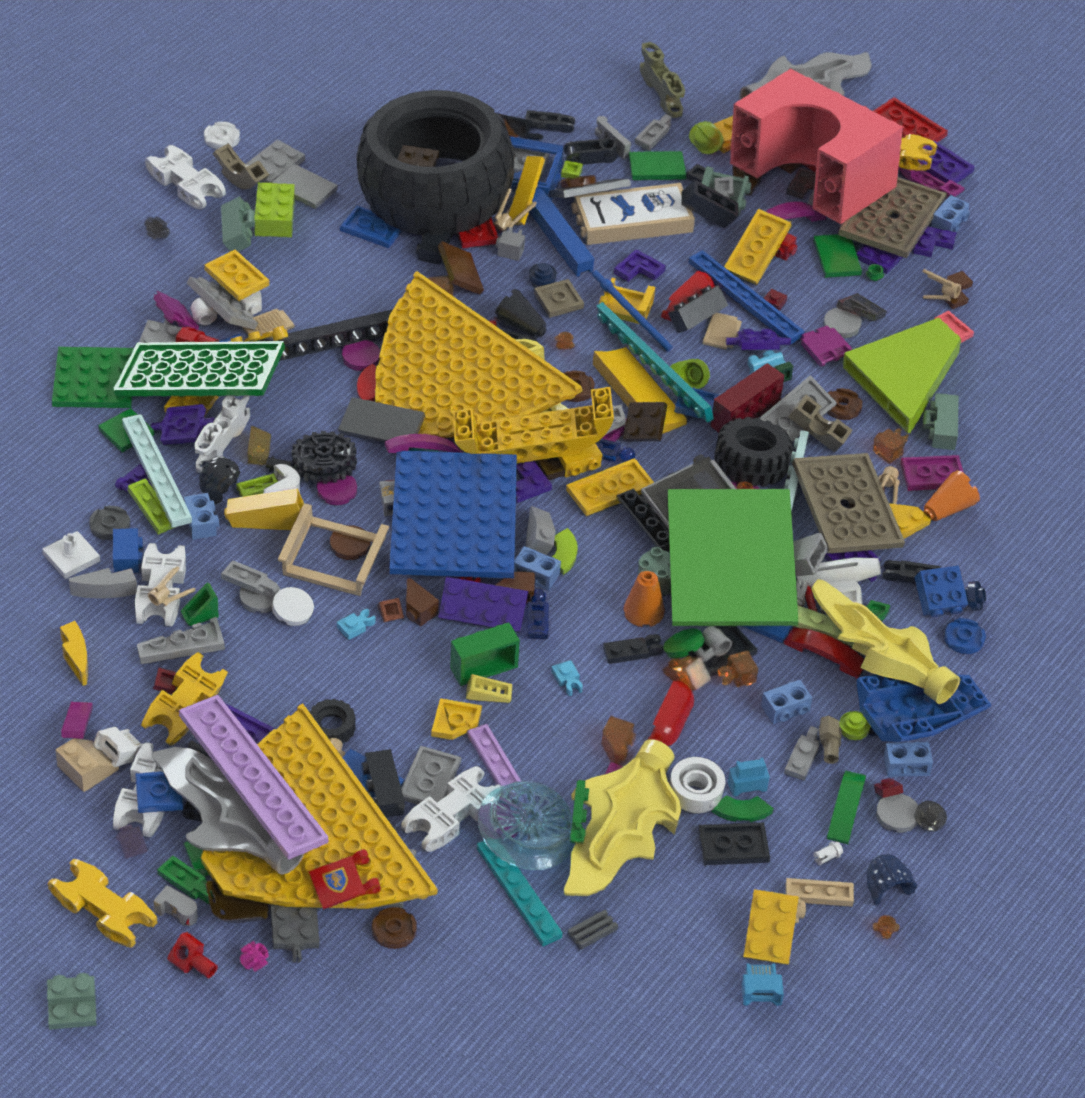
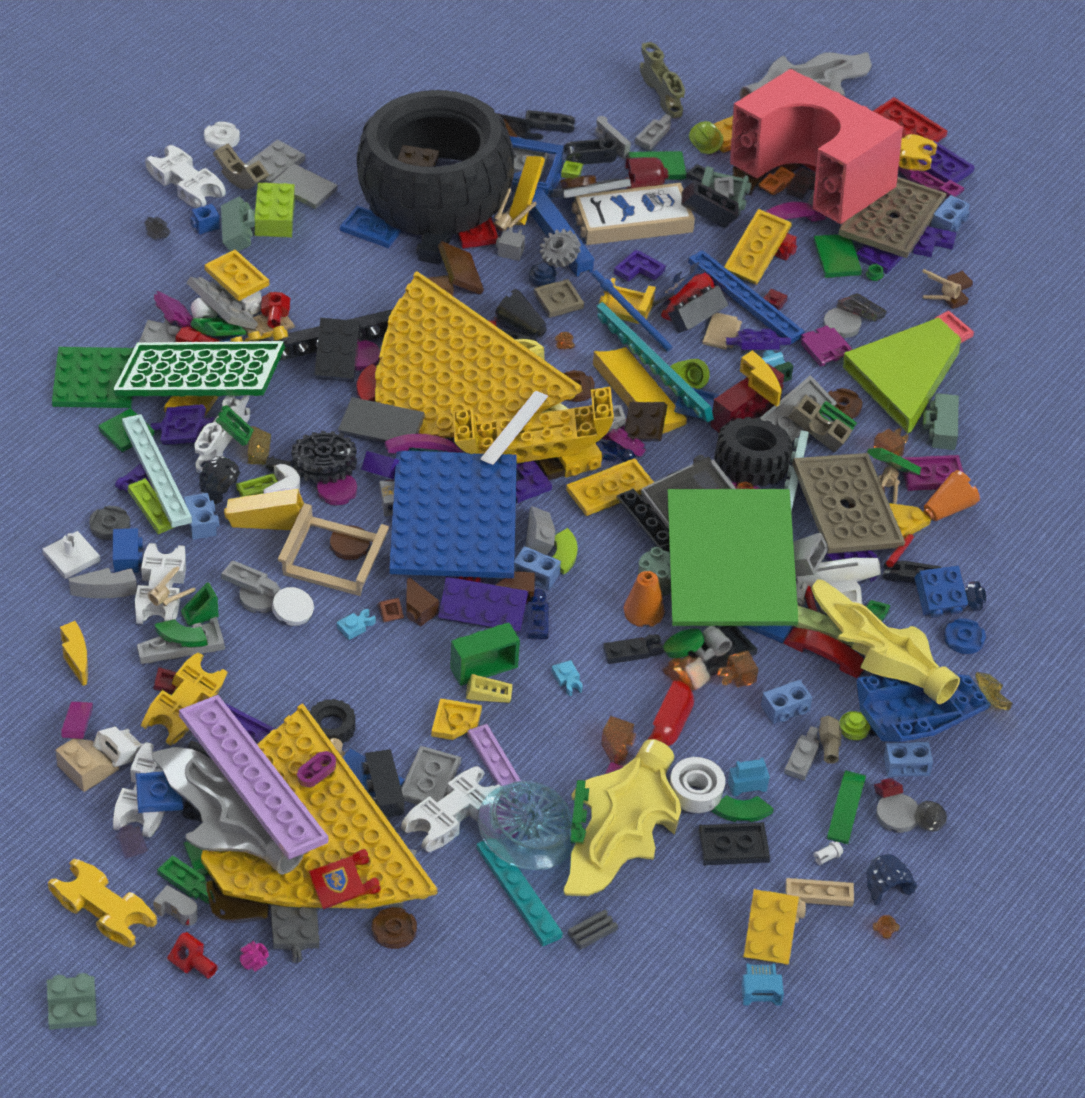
none -> green tile [155,619,208,647]
none -> blue brick [190,204,220,235]
none -> green slope [190,318,246,336]
none -> green tile [215,405,254,446]
none -> red piece [261,292,291,328]
none -> magenta plate [297,751,336,787]
none -> black brick [315,317,361,382]
none -> dark purple tile [361,451,399,479]
none -> white sticker [481,391,548,465]
none -> light grey gear [540,229,581,268]
none -> magenta plate [609,428,646,457]
none -> dark red cylinder [625,157,668,189]
none -> dark blue flag [652,262,705,306]
none -> yellow slope [740,351,781,407]
none -> orange slope [759,166,796,195]
none -> green tile [819,401,857,436]
none -> green slope [867,448,921,475]
none -> red bar [886,534,914,567]
none -> clear yellow slope [975,672,1013,710]

